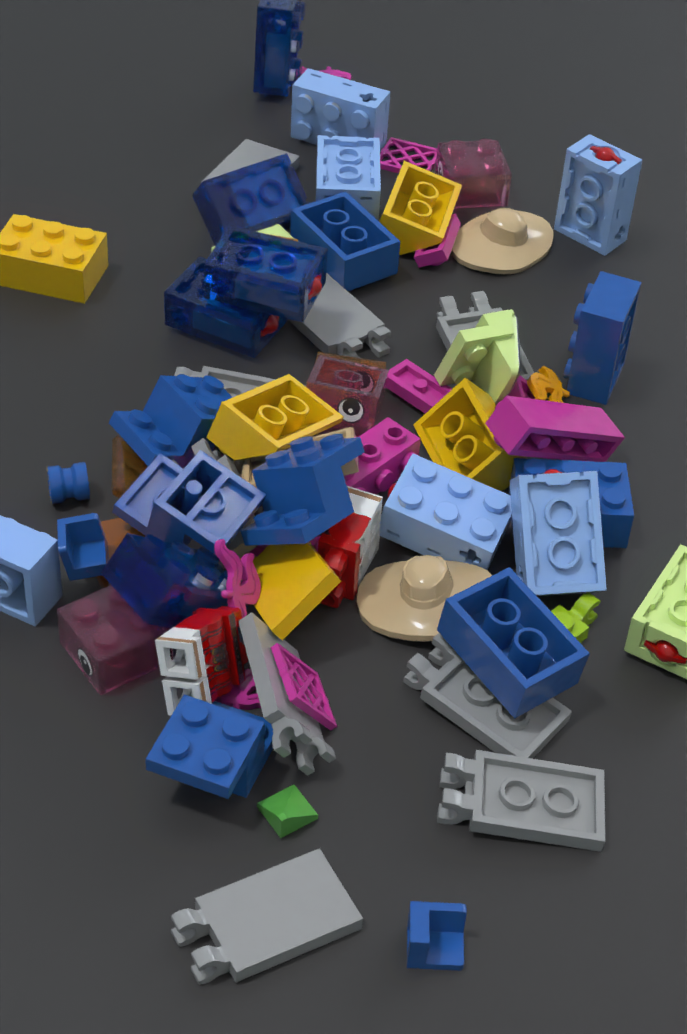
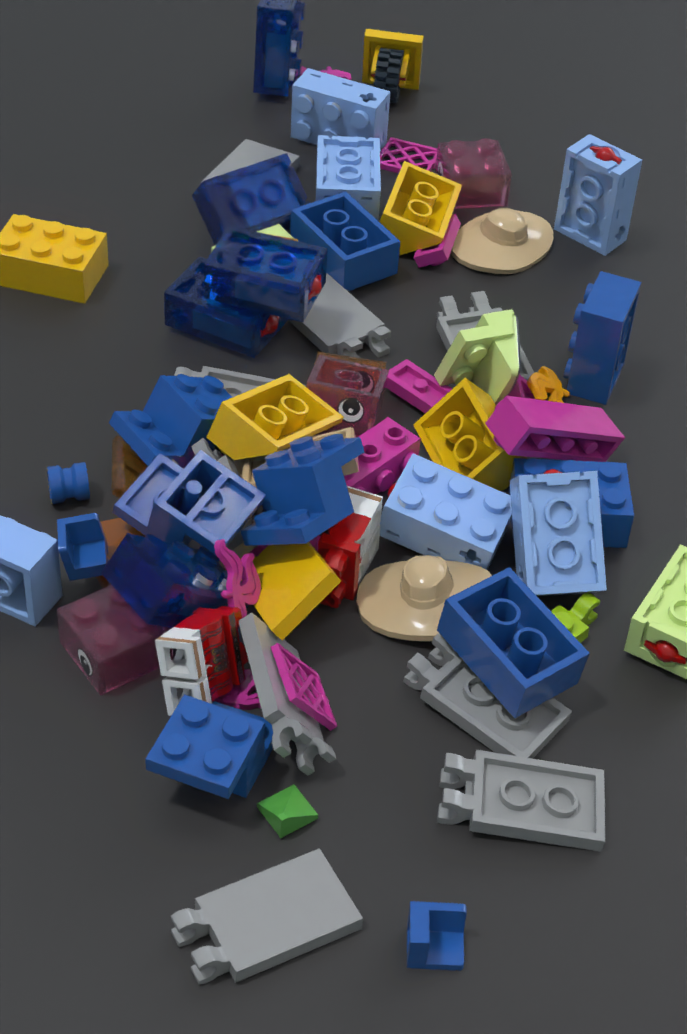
none -> yellow plate [362,29,424,104]

